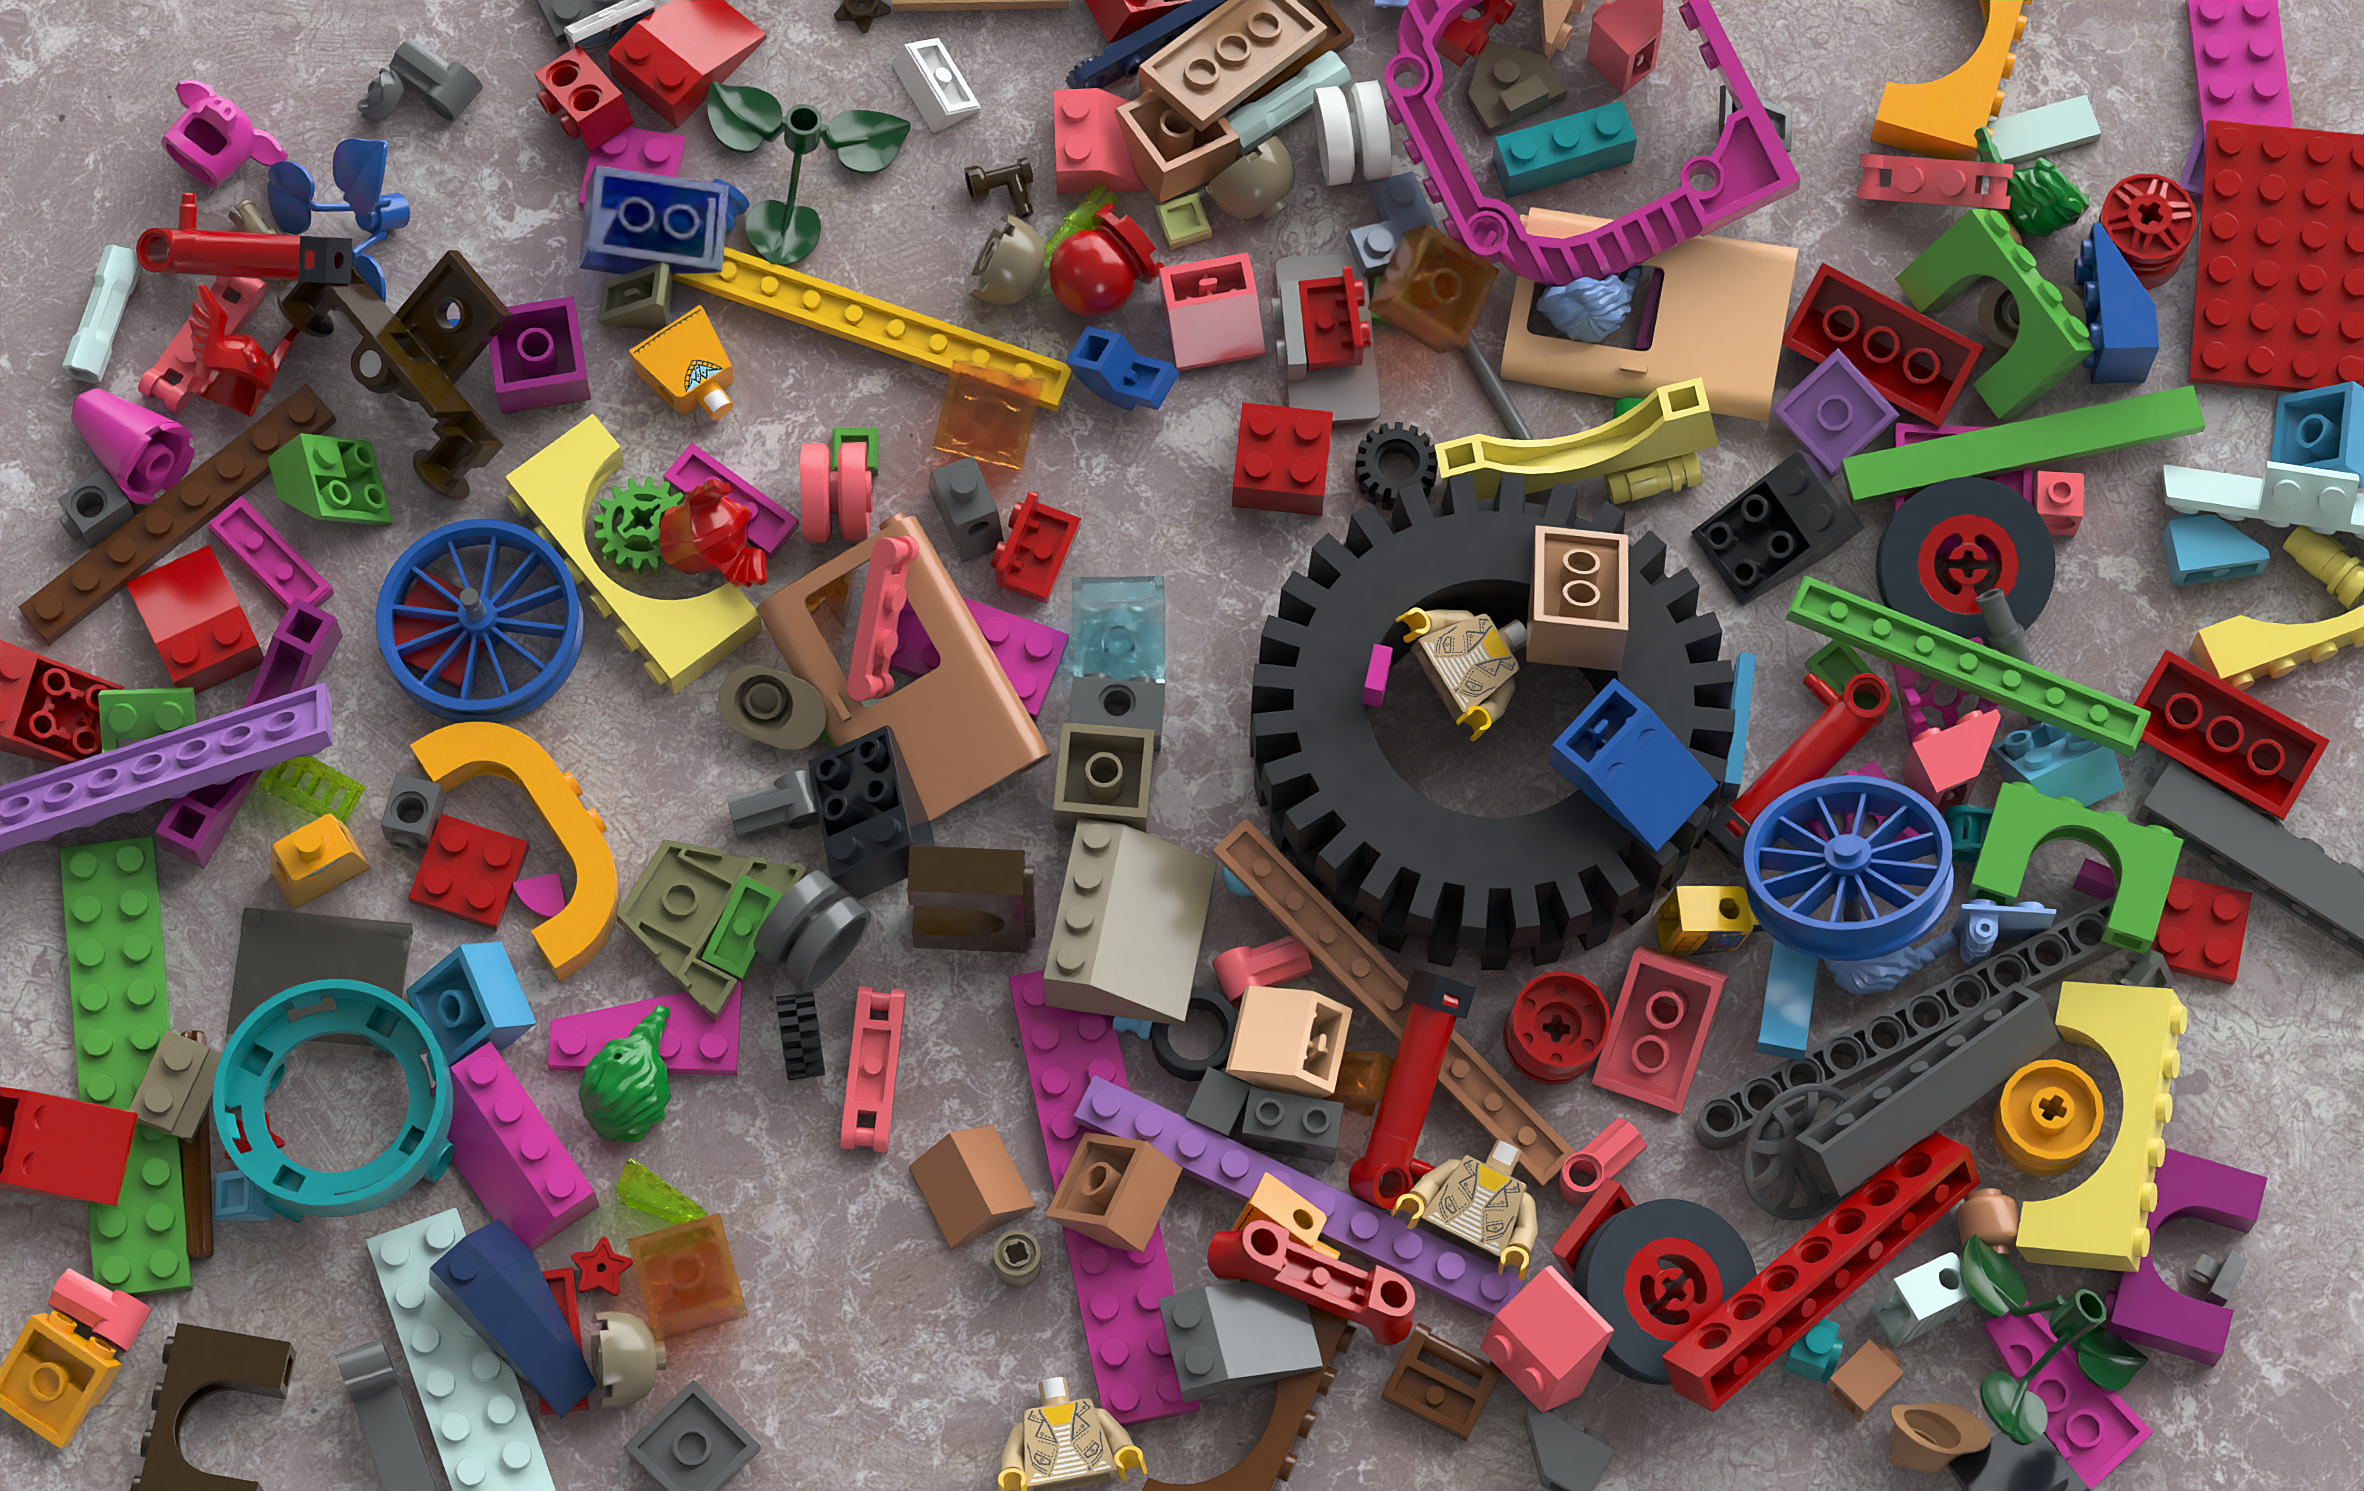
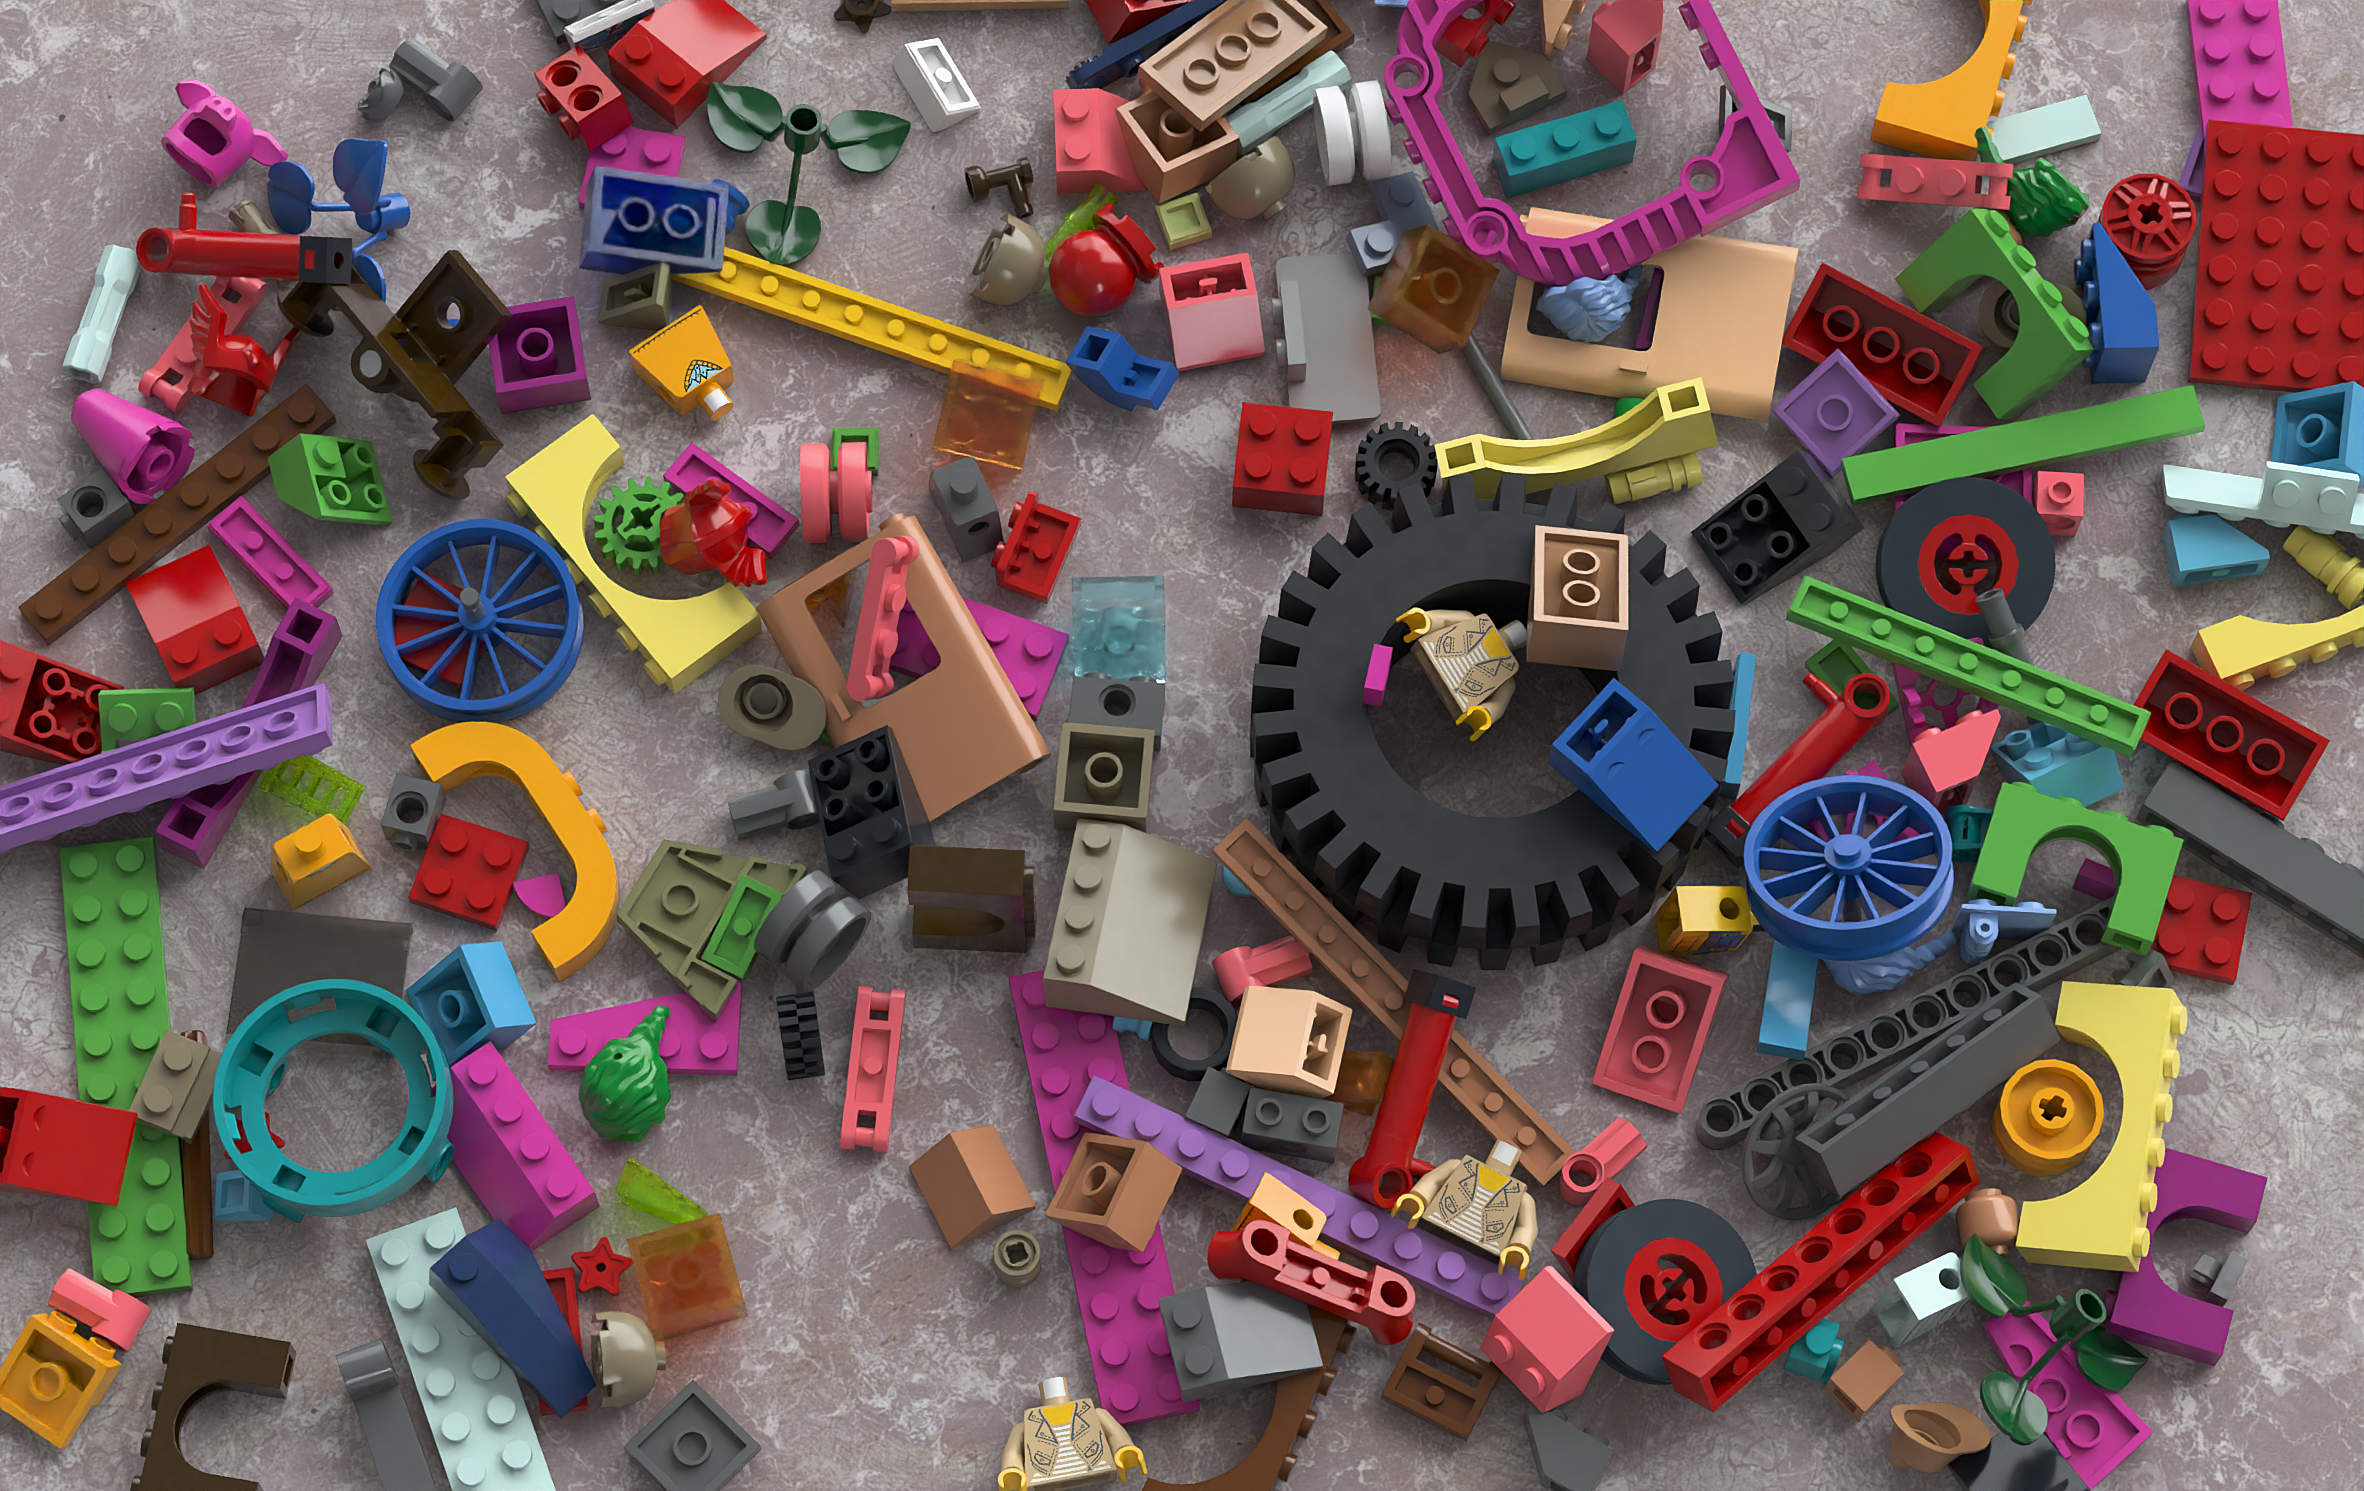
red bracket [1298,266,1371,371] -> none
red wheel [1502,971,1611,1085] -> none

